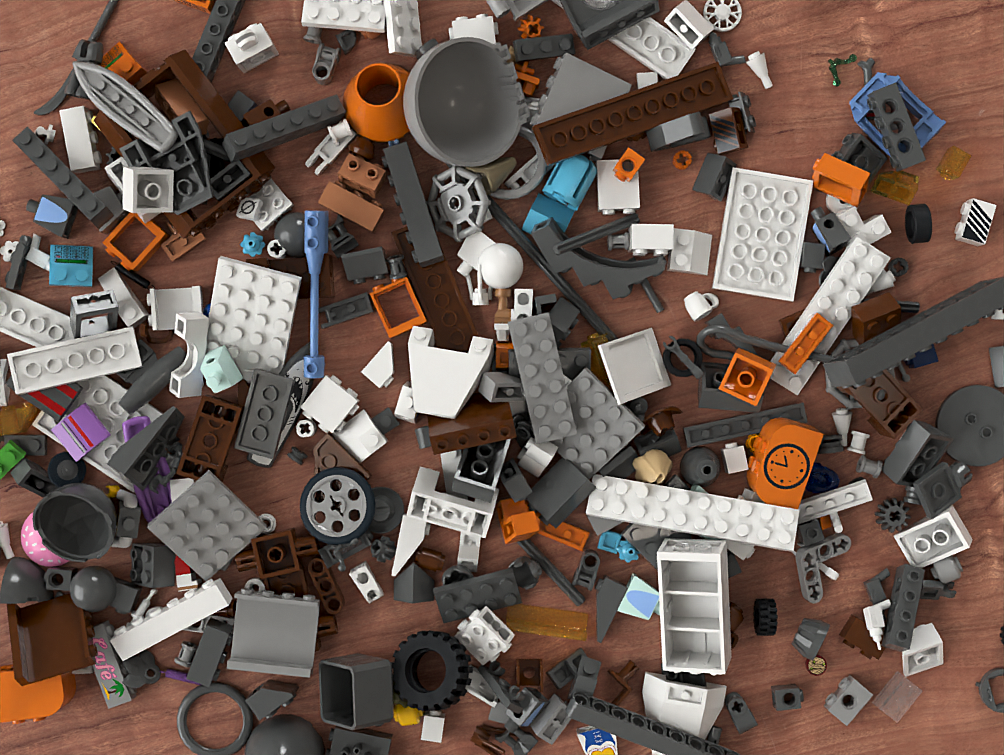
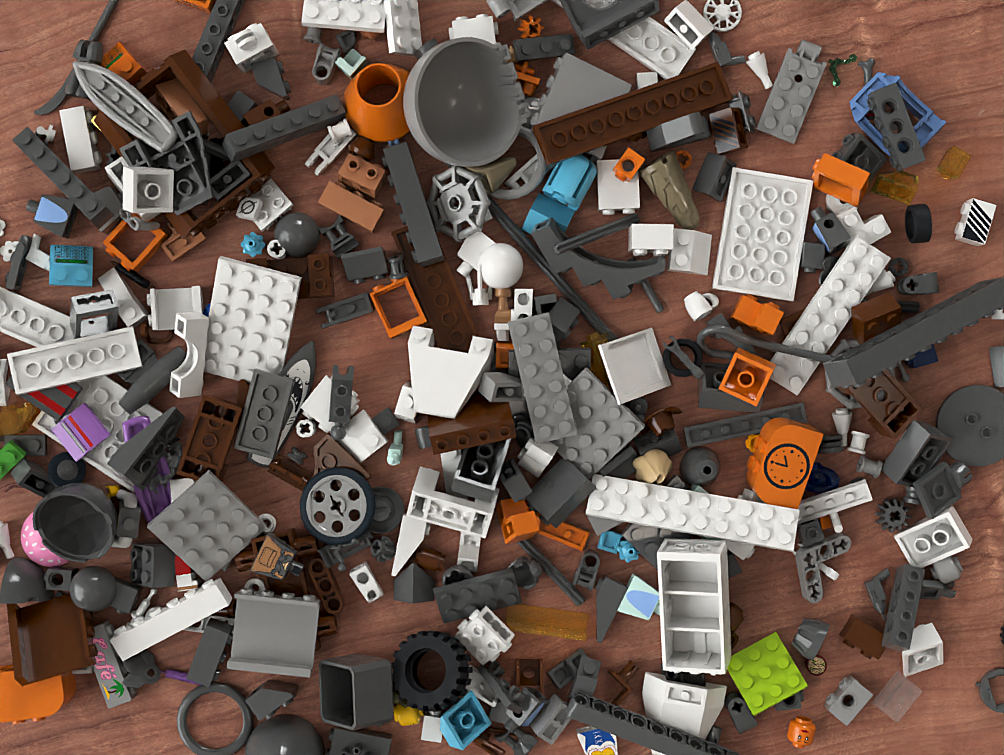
light grey bush [174,641,198,667] -> none
light aqua torso [200,345,243,393] -> none
medium blue bar [304,210,329,378] -> none
white slope [361,341,395,388] -> none
light grey bush [607,232,629,251] -> none
white brick [720,442,749,474] -> none
black tyre [753,598,778,636] -> none
orange tile [778,313,834,374] -> none
white piece [863,599,891,650] -> none
none -> light grey cap [119,207,160,231]
none -> torso [250,532,304,580]
none -> dark grey slope [251,57,291,100]
none -> reddish brown hinge [267,454,313,491]
none -> dark grey plate [329,365,354,441]
none -> light aqua panel [335,49,368,79]
none -> light aqua piece [387,430,403,465]
none -> medium azure slope [440,690,492,750]
none -> dark tan cone [638,150,700,230]
none -> lime plate [727,632,808,716]
none -> orange brick [729,294,784,336]
none -> light grey hinge [755,39,827,144]
none -> orange head [787,716,816,748]
none -> dark grey piece [897,272,939,295]

